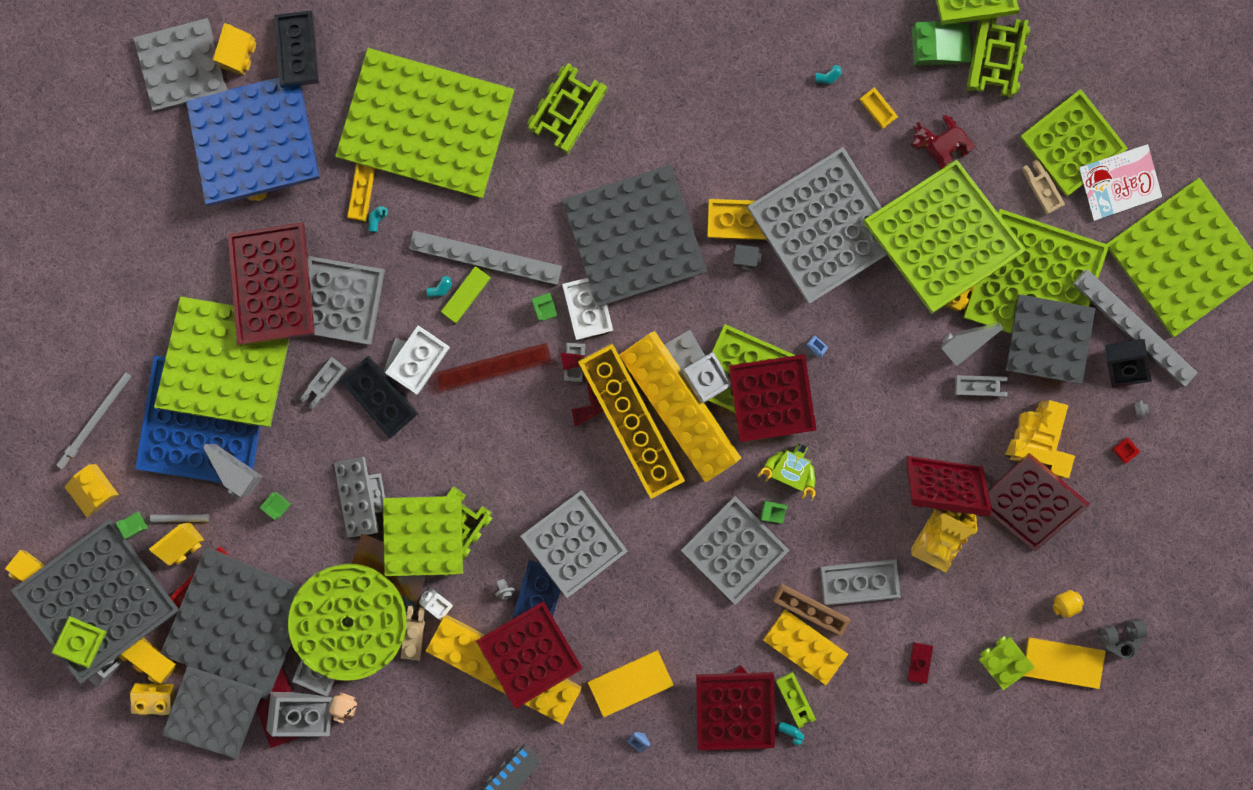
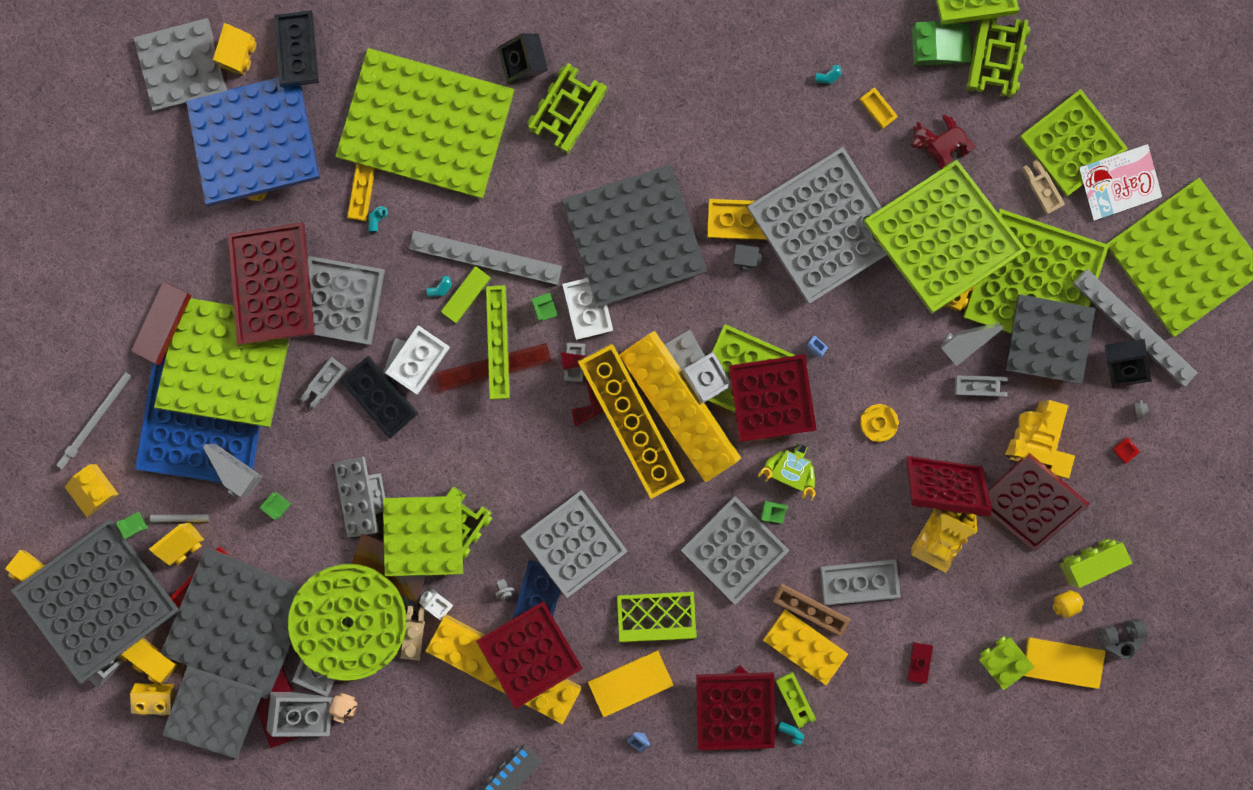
lime tile [52,616,107,668] -> none
none -> tile [131,282,192,365]
none -> lime plate [486,285,510,400]
none -> black slope [498,33,548,83]
none -> lime fence [617,592,697,643]
none -> yellow tile [860,404,899,442]
none -> lime brick [1059,538,1132,588]

